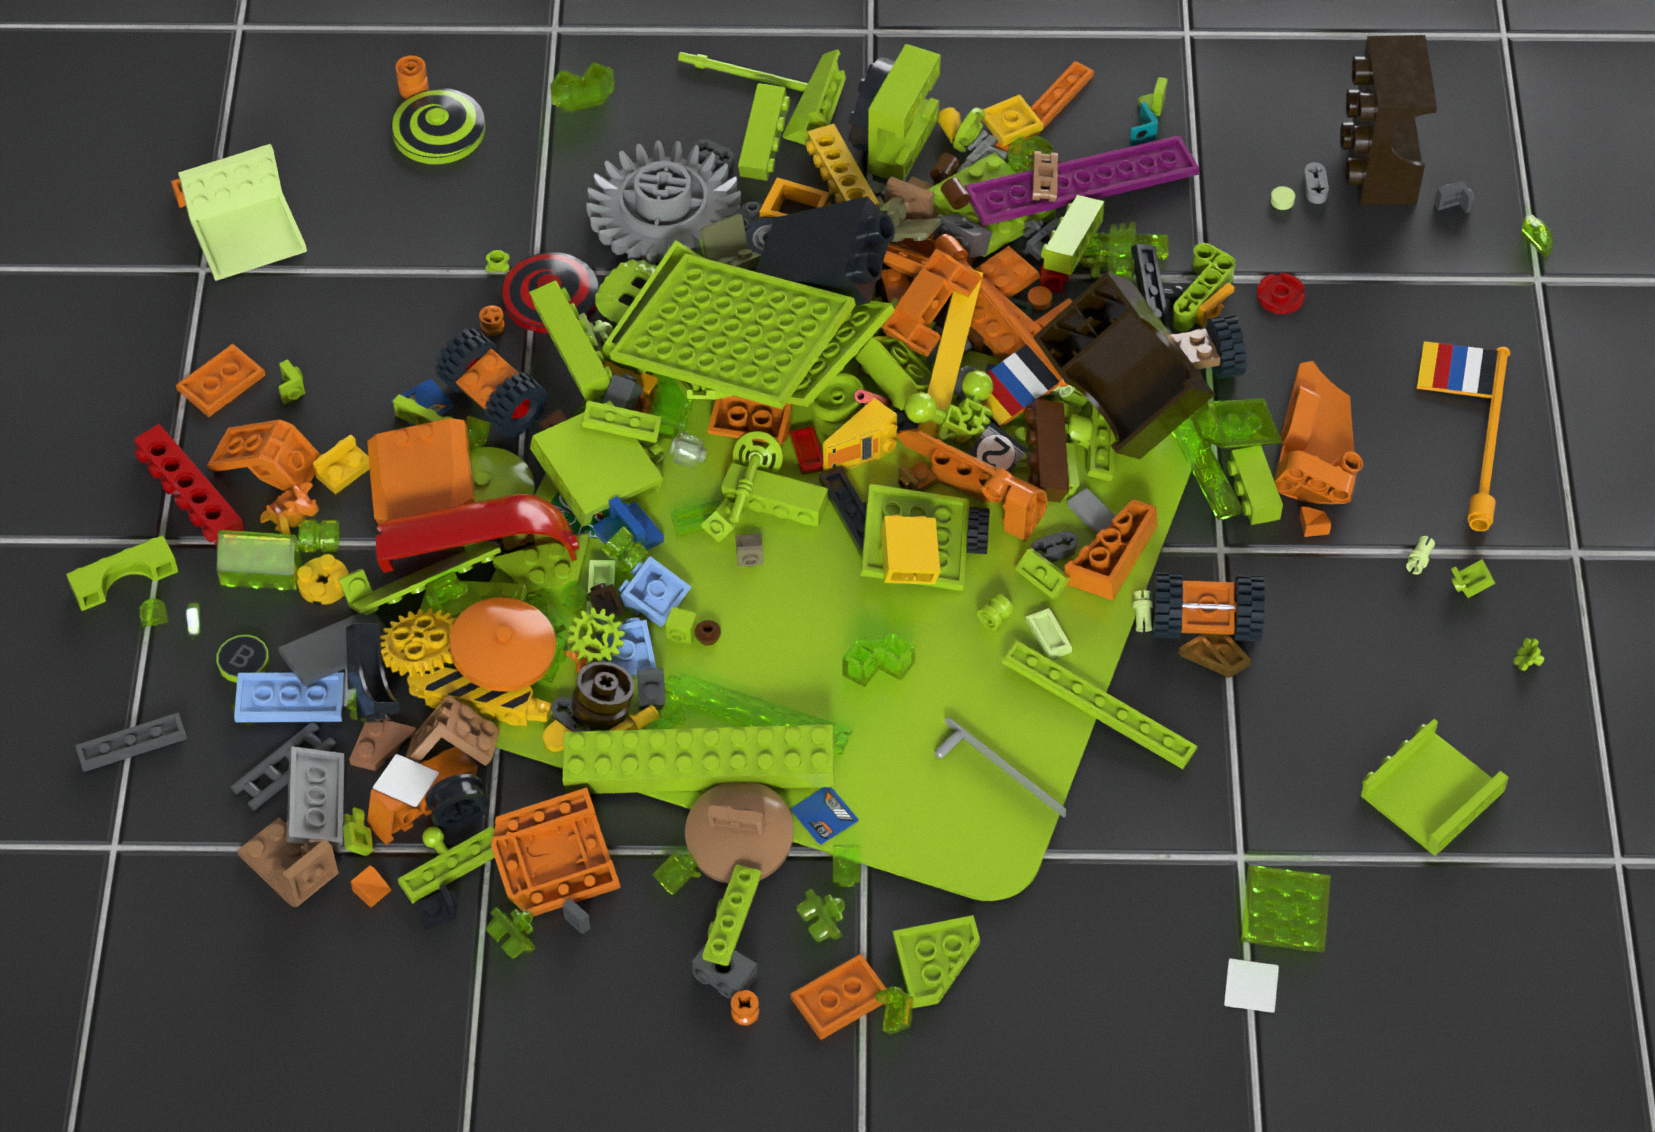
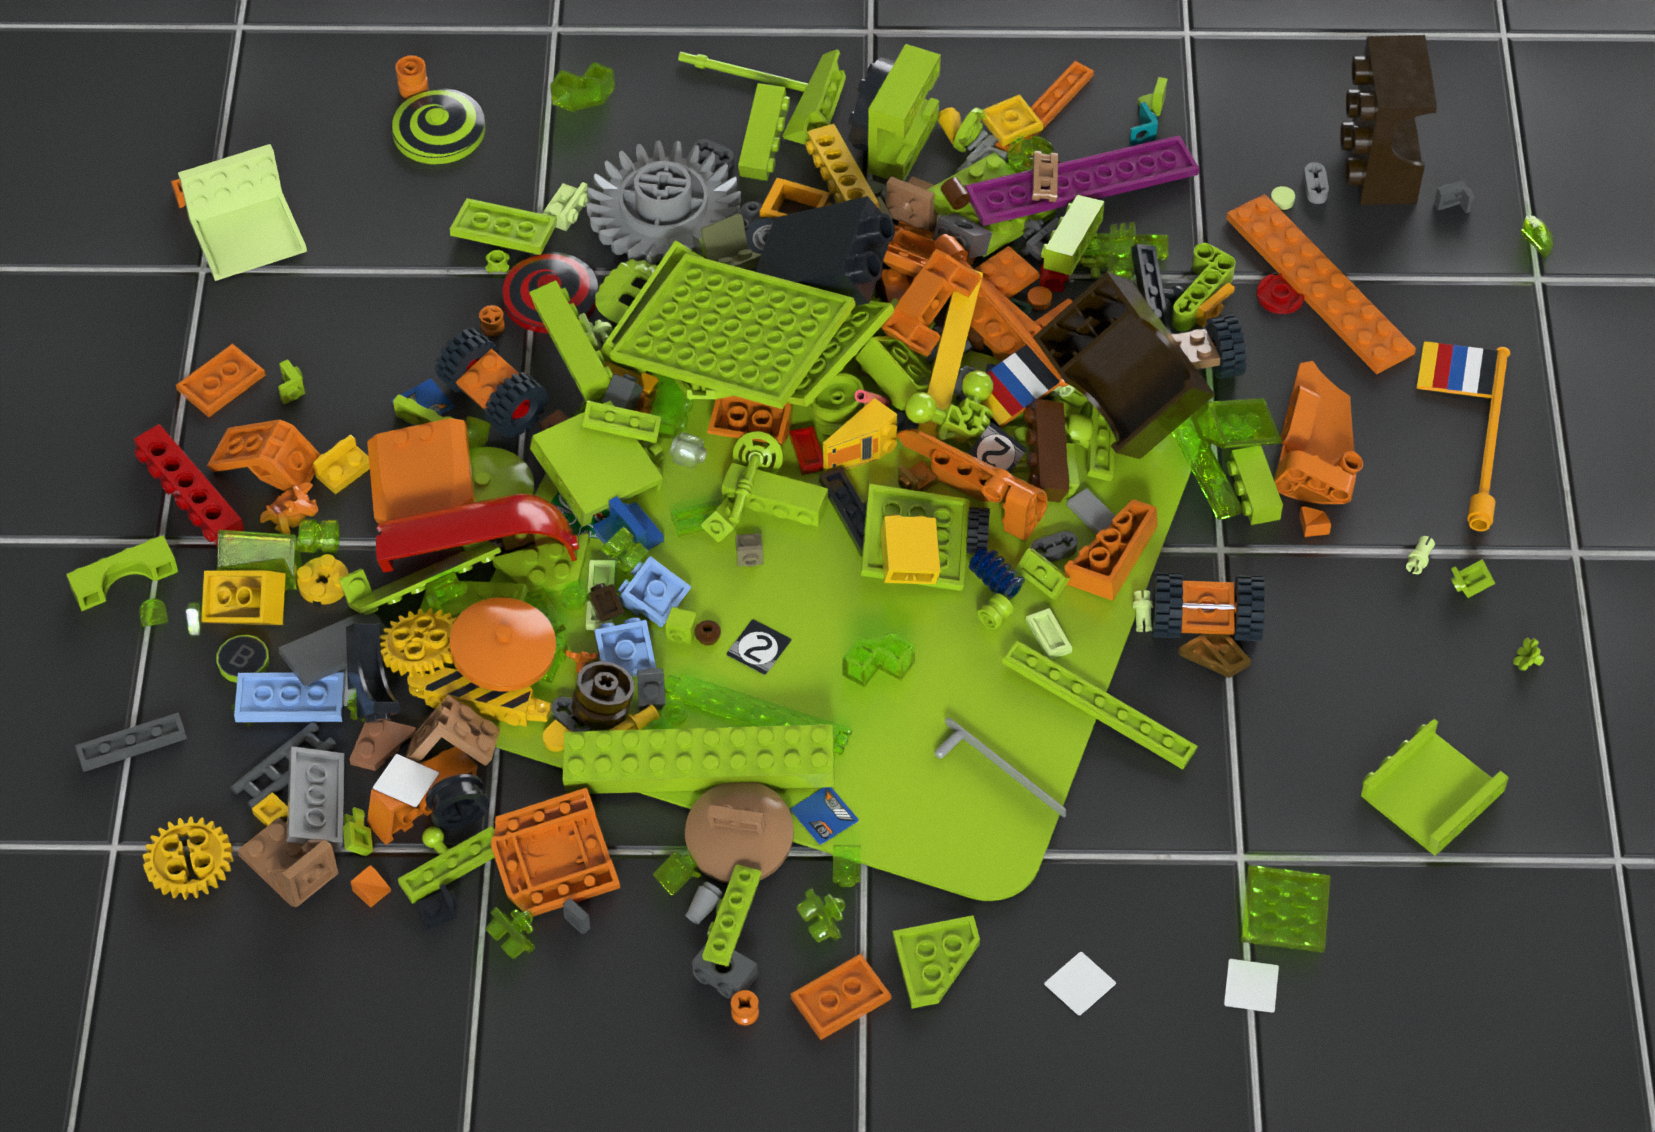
lime gear [567,608,625,665] -> none
clear neon green bracket [875,987,914,1035] -> none
olive bracket [879,196,941,242] -> none
reddish brown beam [930,153,959,183] -> none
none -> yellow gear [143,817,233,900]
none -> yellow slope [201,571,286,625]
none -> yellow tile [252,792,288,827]
none -> lime plate [450,198,557,255]
none -> yellowish green bracket [542,182,589,231]
none -> light grey cone [686,882,723,924]
none -> sticker [726,619,792,675]
none -> clear blue piece [969,548,1025,600]
none -> white sticker [1044,952,1116,1016]
none -> orange plate [1226,194,1416,375]

